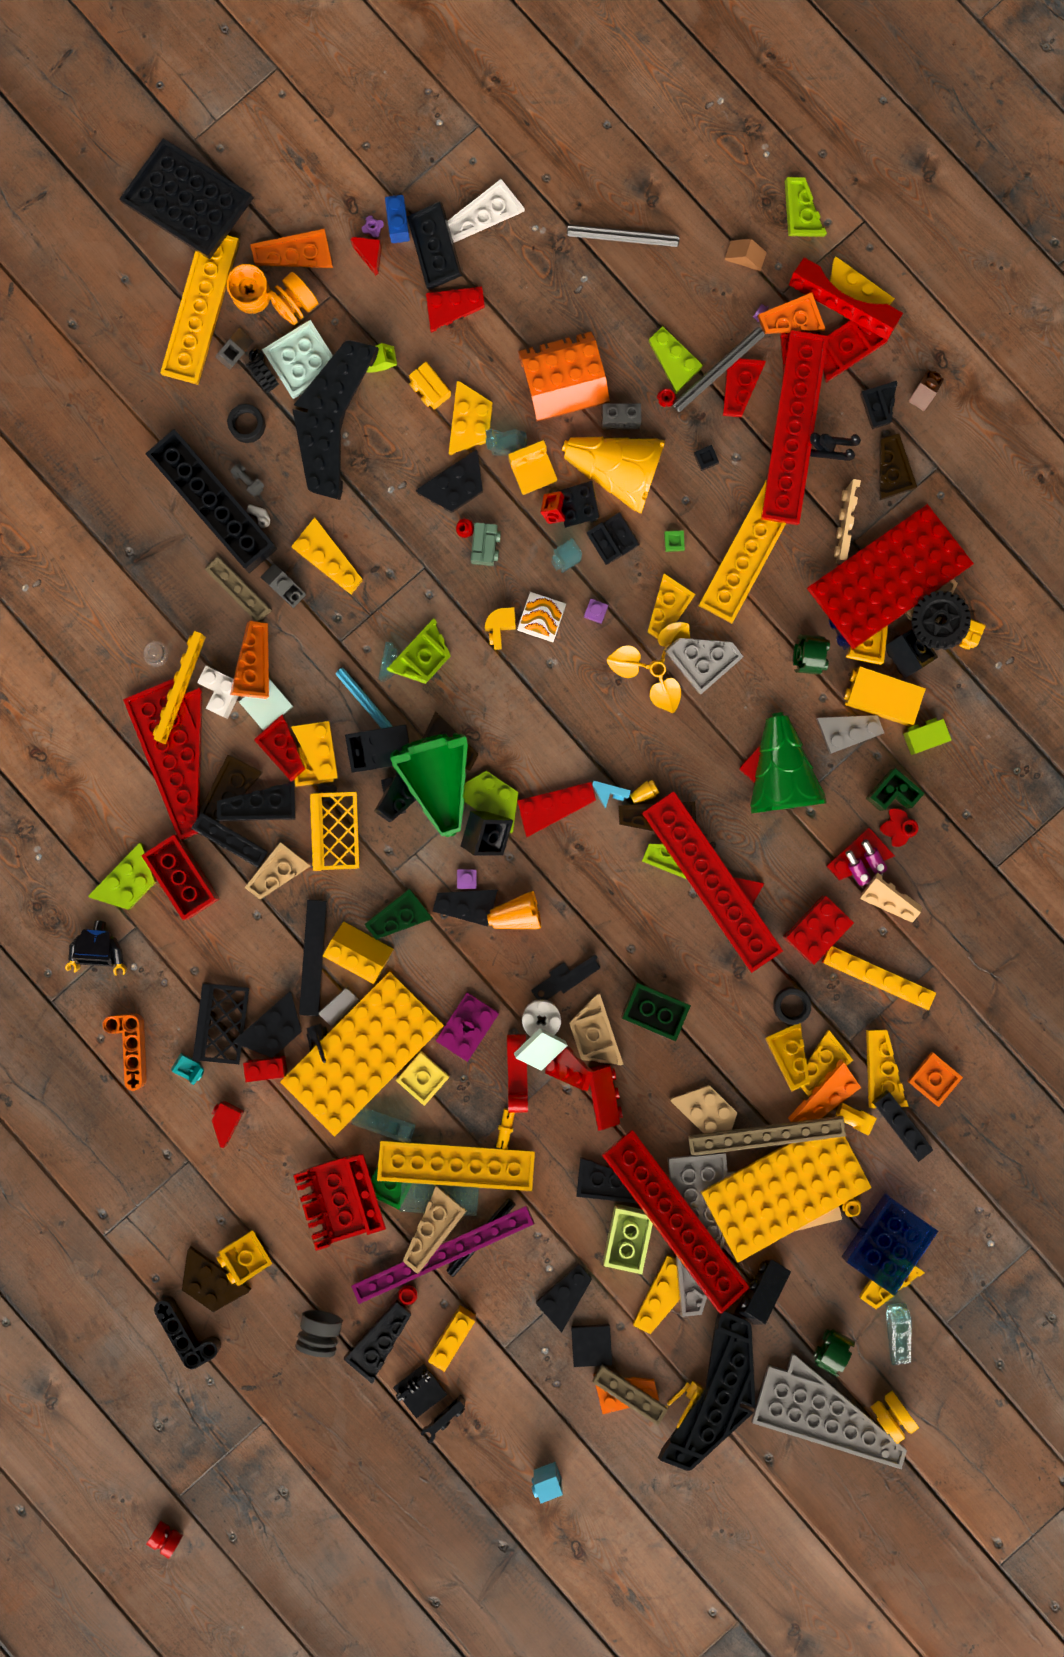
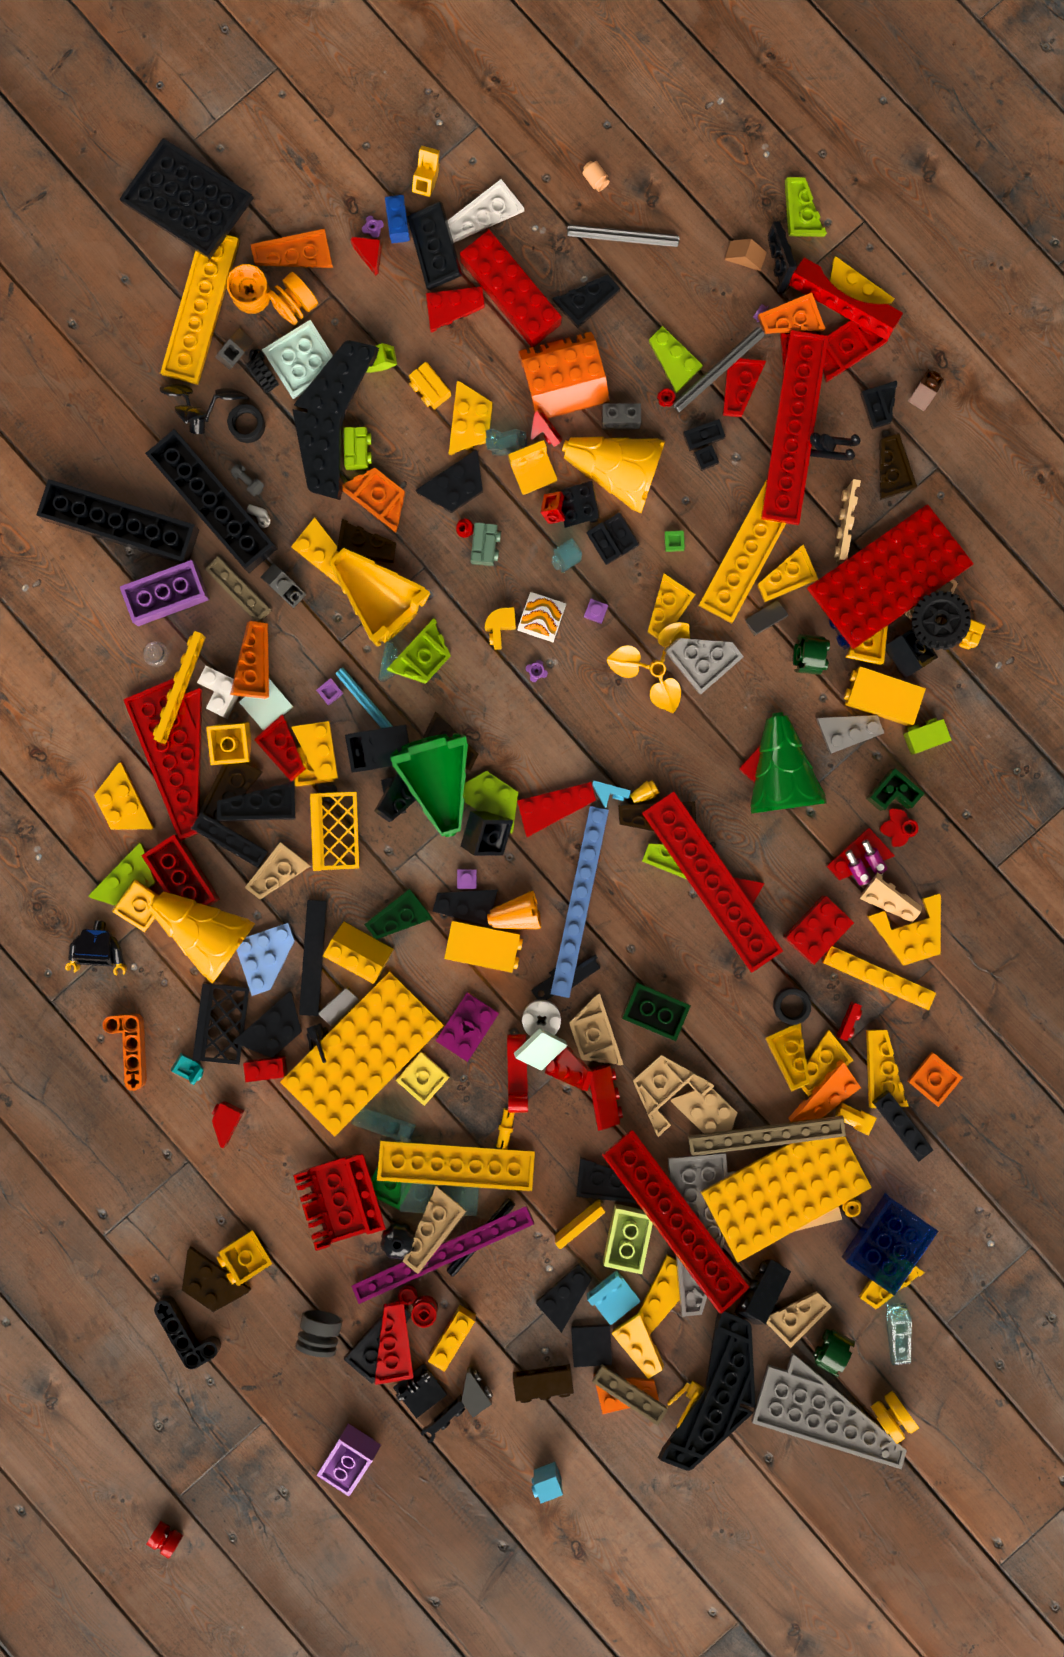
none -> black brick [36,479,199,564]
none -> yellow wing [94,762,154,830]
none -> yellow tile [112,879,160,932]
none -> medium lavender brick [120,560,210,626]
none -> yellow cone [148,892,255,984]
none -> black plant [160,384,249,434]
none -> yellow slope [206,722,251,765]
none -> light blue plate [236,923,295,996]
none -> medium lavender plate [316,678,343,705]
none -> medium lavender slope [317,1423,381,1496]
none -> yellow cone [330,548,430,646]
none -> dark brown wing [337,519,396,563]
none -> orange wing [343,468,405,533]
none -> lime brick [344,427,372,470]
none -> red wing [375,1301,413,1385]
none -> black plant [380,1222,415,1260]
none -> red wheel [411,1295,438,1328]
none -> yellow brick [412,146,440,197]
none -> yellow brick [444,921,523,973]
none -> red brick [460,230,562,347]
none -> dark grey slope [462,1366,493,1418]
none -> dark brown brick [513,1364,574,1403]
none -> medium lavender plate [526,660,548,682]
none -> slope [531,408,563,447]
none -> medium blue plate [551,806,609,998]
none -> black wing [553,275,620,328]
none -> yellow tile [555,1199,605,1249]
none -> light nougat brick [583,161,610,192]
none -> medium azure bracket [587,1270,640,1325]
none -> yellow wing [611,1311,664,1379]
none -> tan wing [633,1054,714,1137]
none -> black plate [683,419,726,451]
none -> dark grey slope [745,601,789,636]
none -> yellow wing [757,544,818,602]
none -> tan wing [767,1291,832,1348]
none -> black wing [768,221,797,294]
none -> red plate [836,1001,862,1041]
none -> yellow wing [867,893,941,966]

